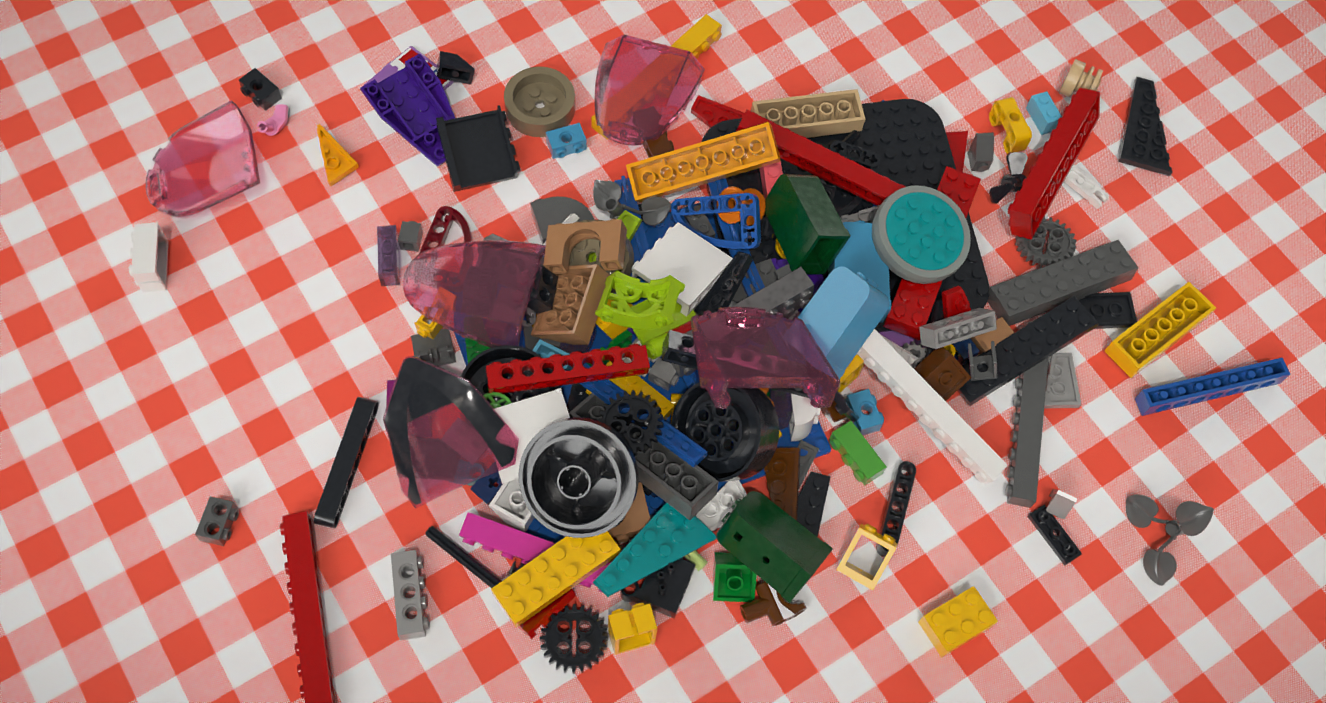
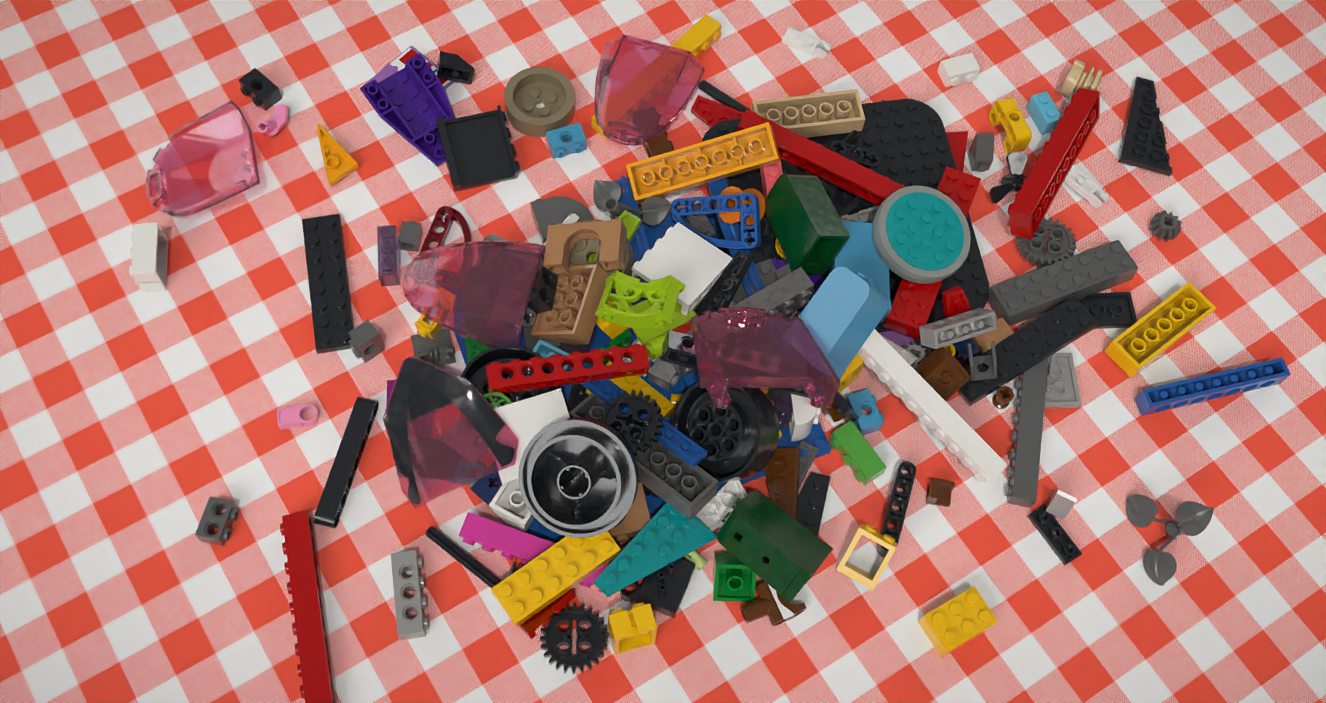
none -> bright pink piece [277,404,319,430]
none -> black plate [302,214,354,354]
none -> dark grey brick [348,320,385,363]
none -> black axle [699,80,751,113]
none -> white hinge [781,27,831,59]
none -> reddish brown panel [926,478,955,507]
none -> white brick [937,53,980,87]
none -> reddish brown bush [992,386,1014,409]
none -> dark grey gear [1149,210,1182,242]

